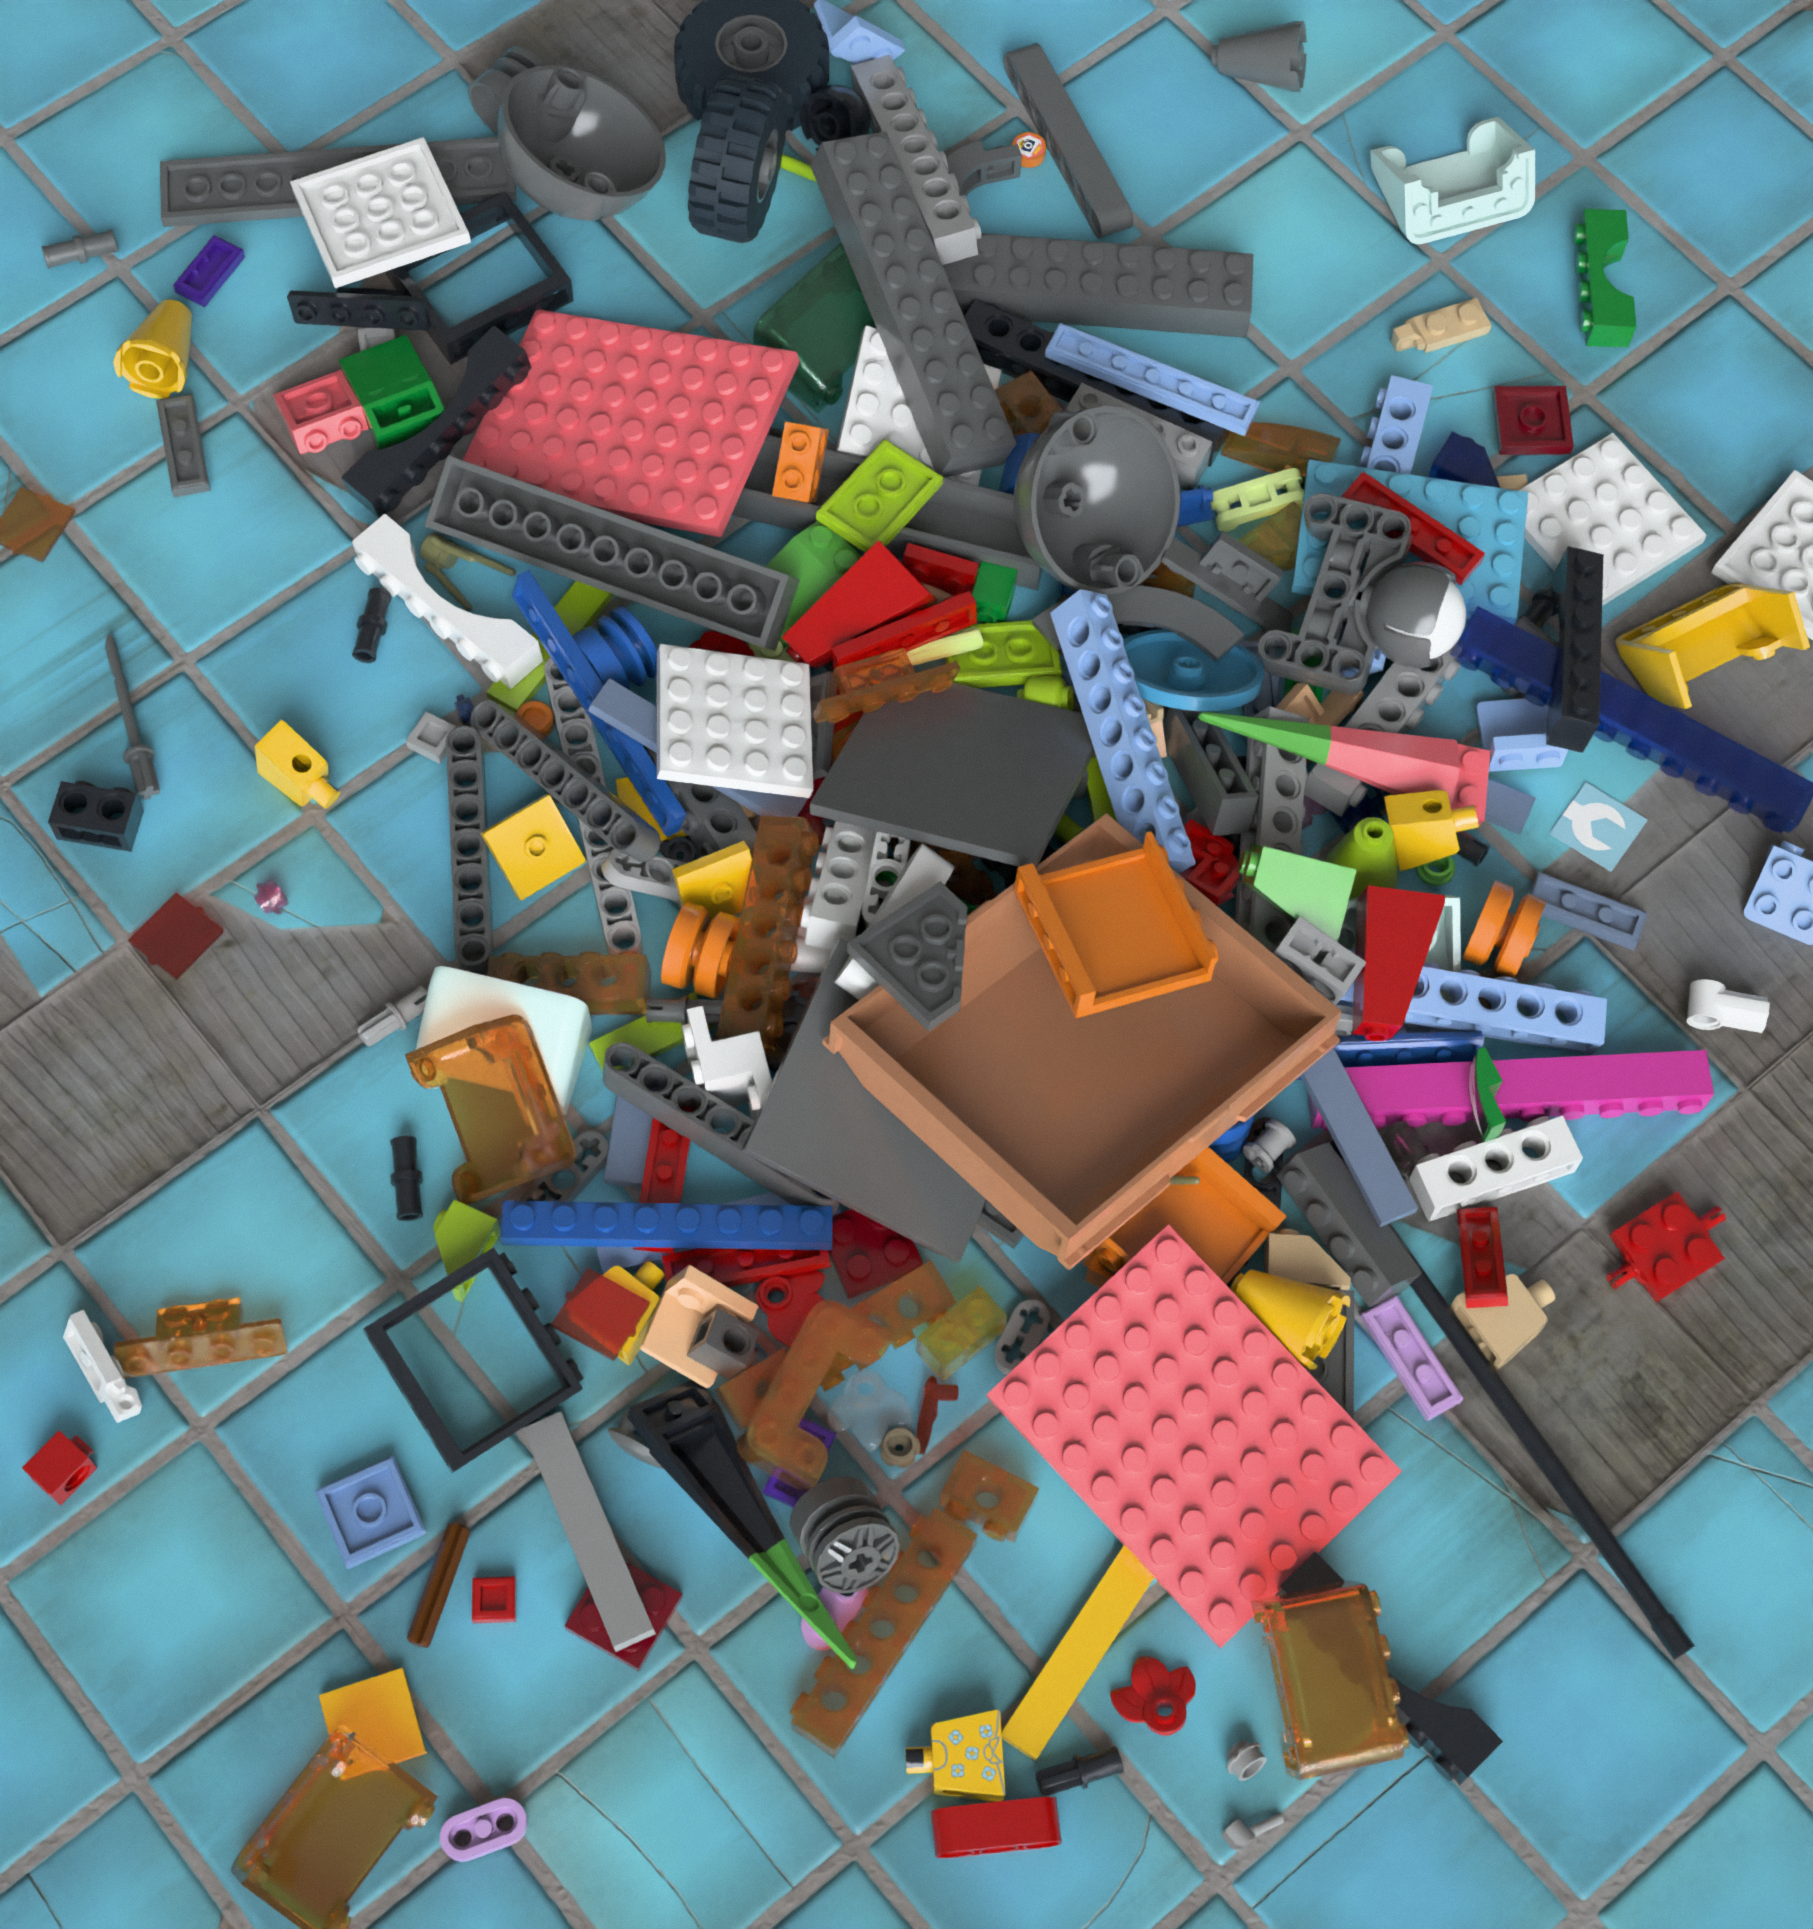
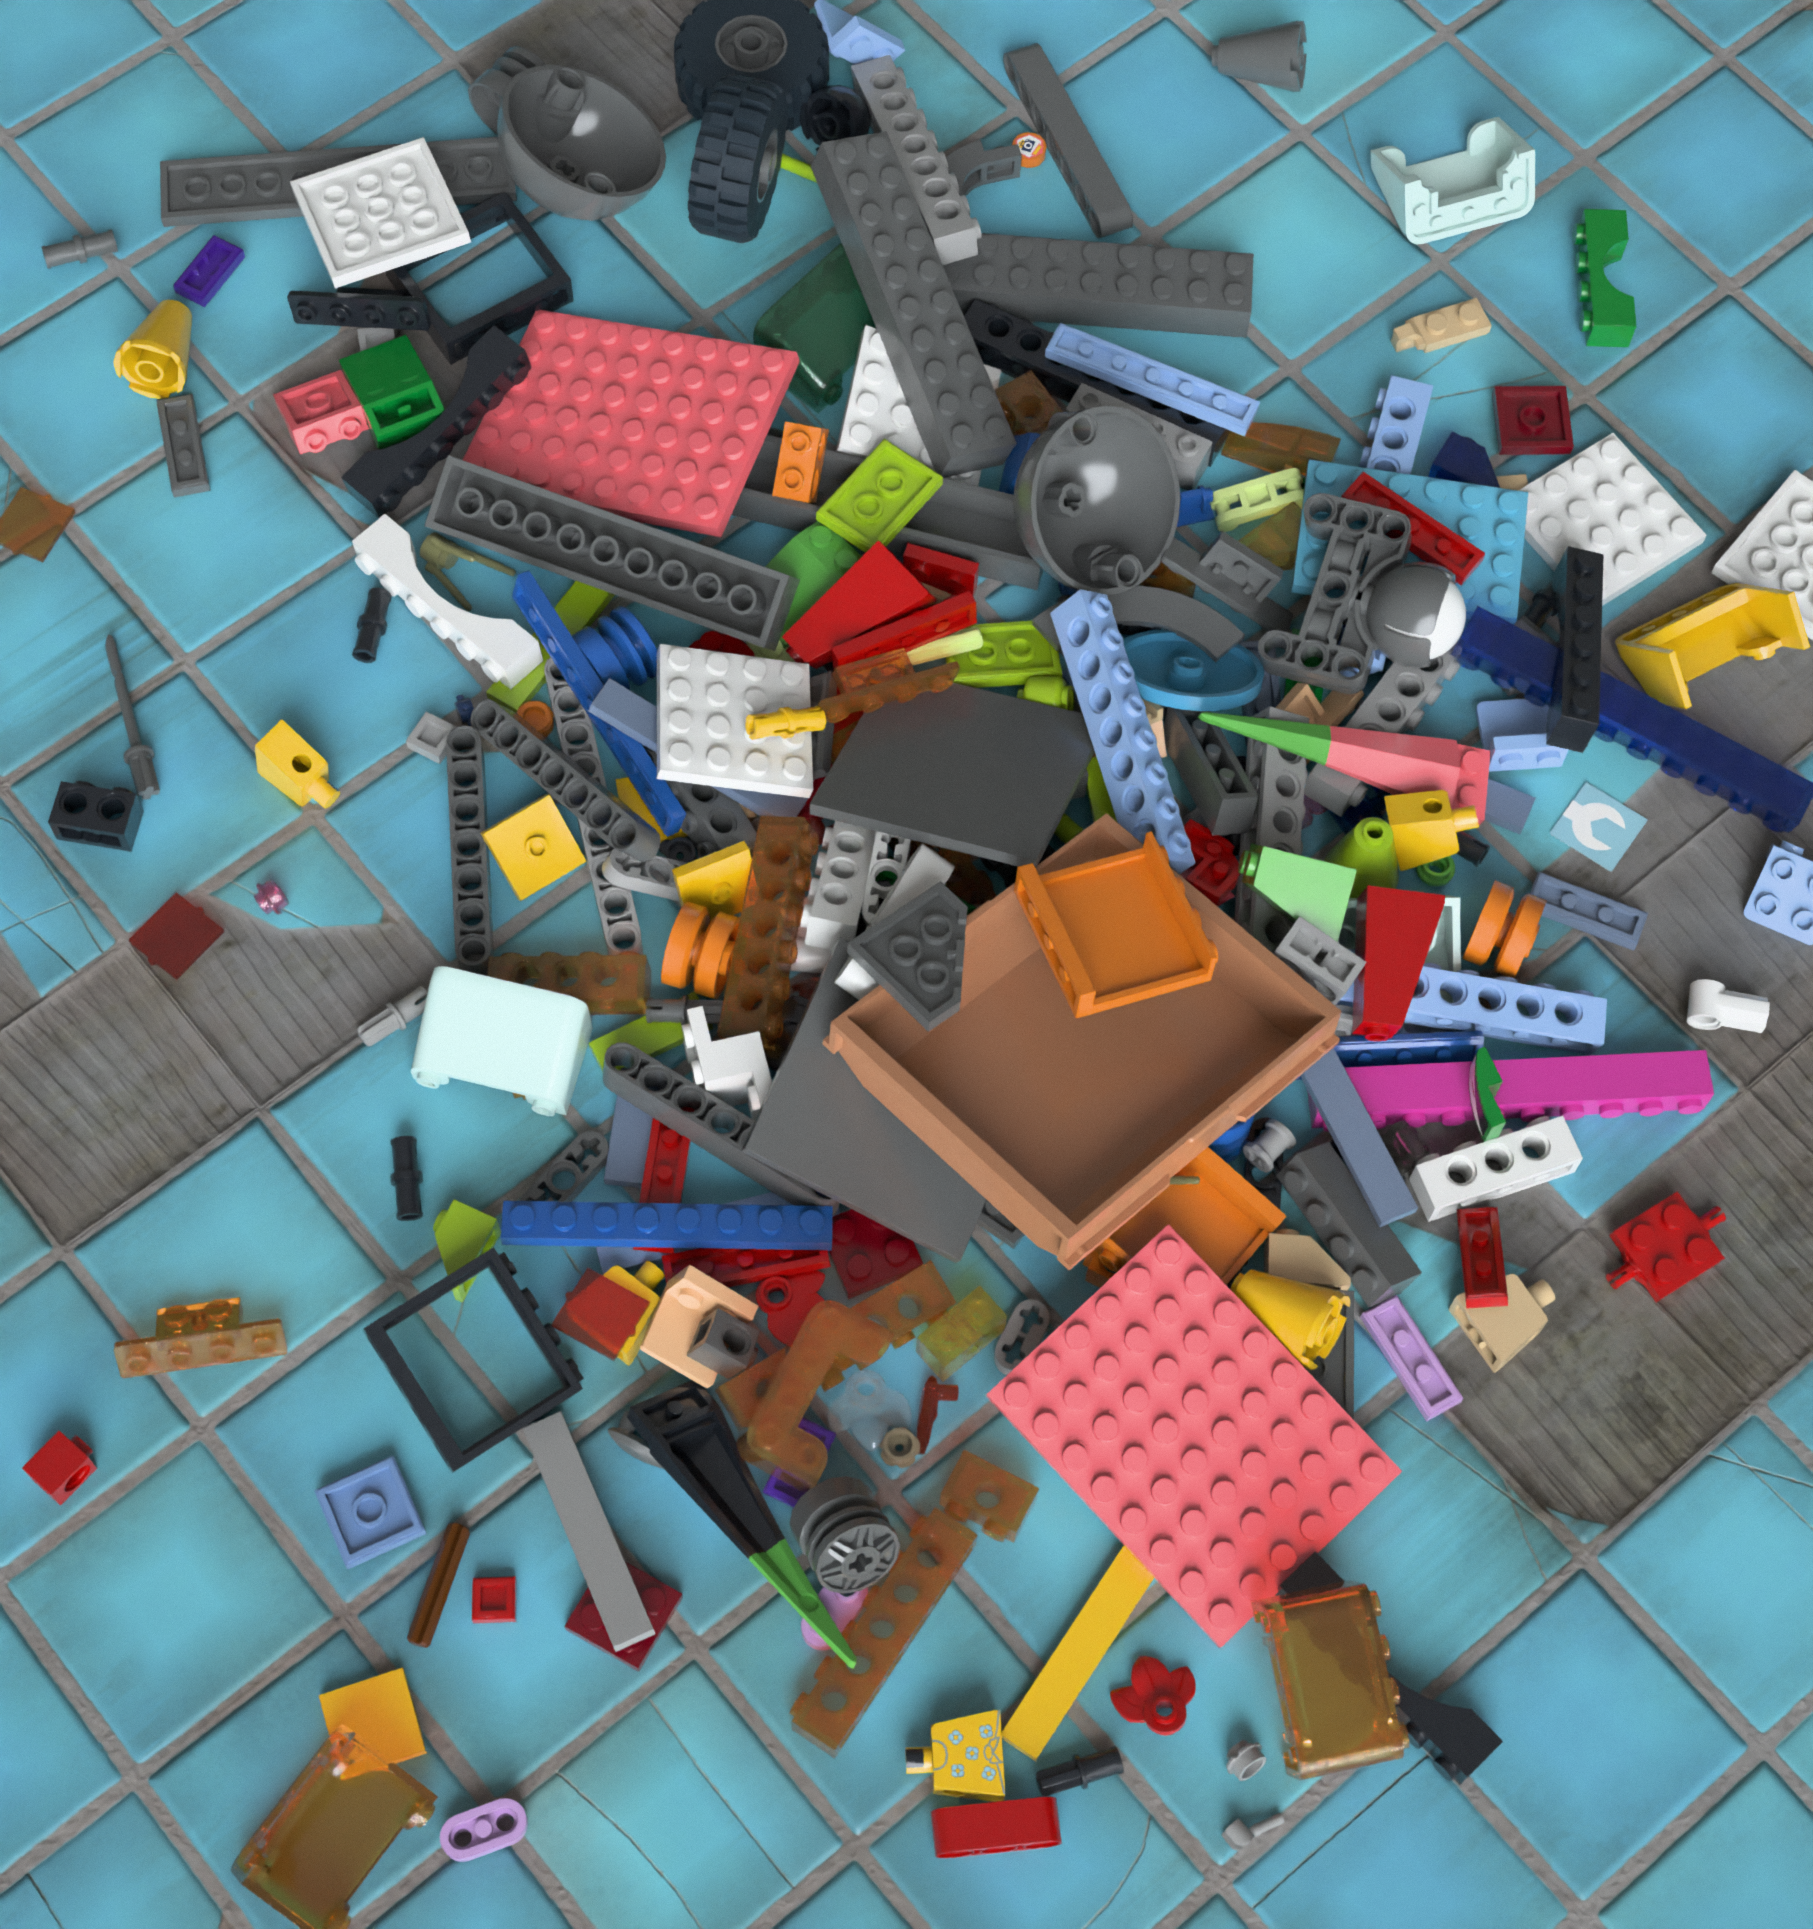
white hinge [63,1310,142,1423] -> none
clear orange windscreen [405,1014,576,1205] -> none
green brick [972,561,1018,624] -> none
black piece [1347,1167,1695,1660] -> none
none -> yellow pin [745,706,826,740]

